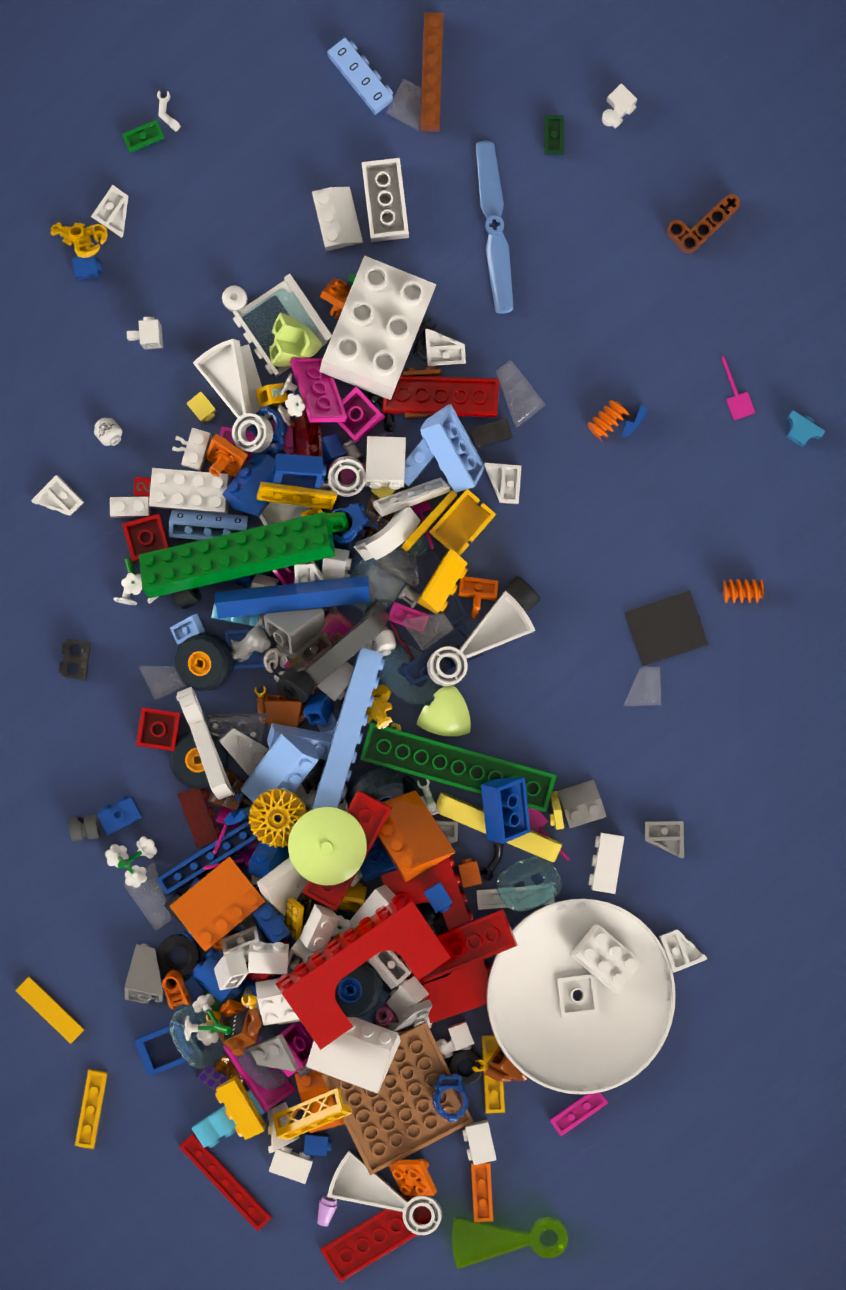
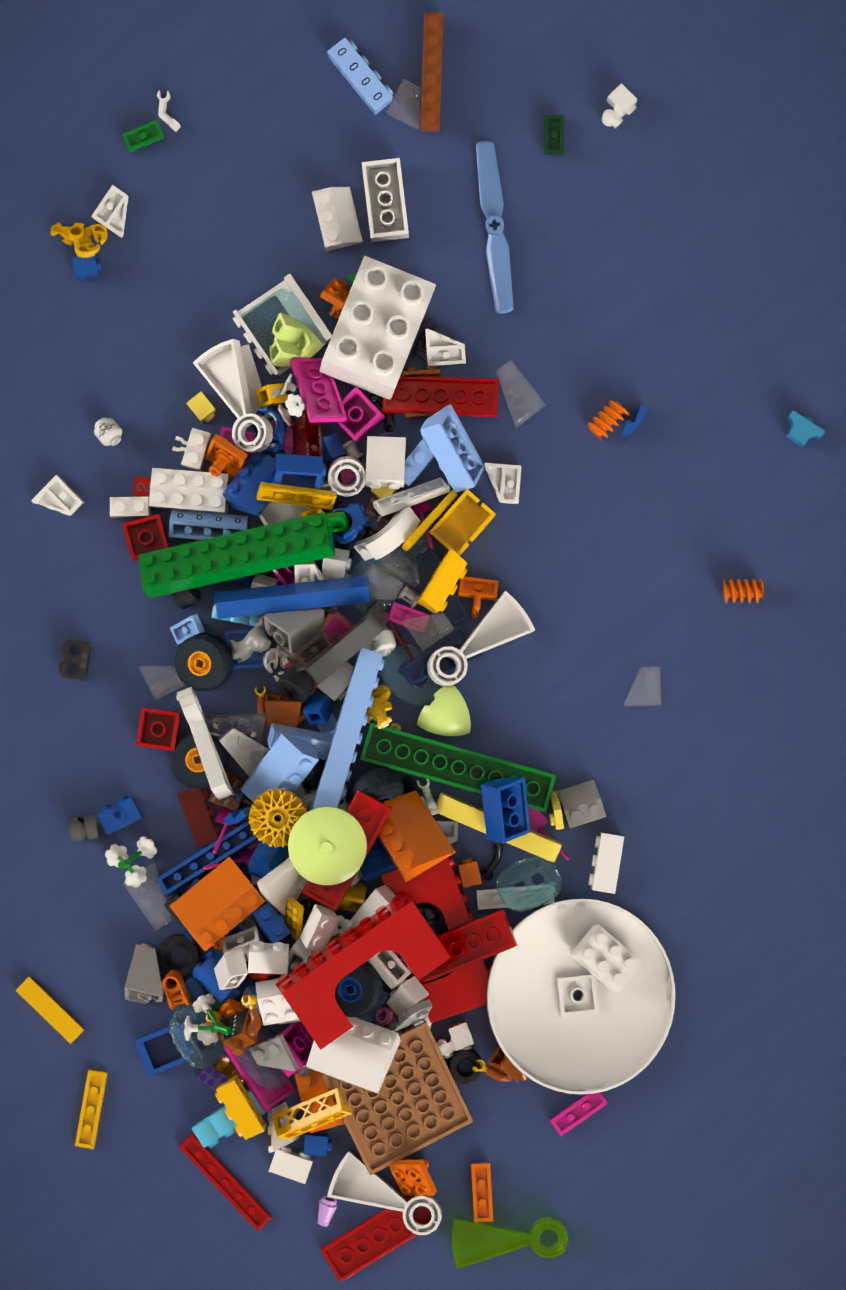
white plant [113,558,159,605] -> none
white brick [127,317,163,349] -> none
white head [222,285,248,312] -> none
blue brick [424,882,453,913] -> none
blue piece [432,1074,469,1122] -> none
white brick [462,1119,497,1165] -> none
clear smoke brick [470,418,513,450] -> none
yellow tile [481,1035,505,1113] -> none
black tyre [504,576,540,612] -> none
clear smoke piece [624,590,708,666] -> none
light grey wing [644,821,684,858] -> none
white wing [658,929,707,973] -> none
dark orange beam [667,194,740,254] -> none
dark pink piece [721,356,755,421] -> none

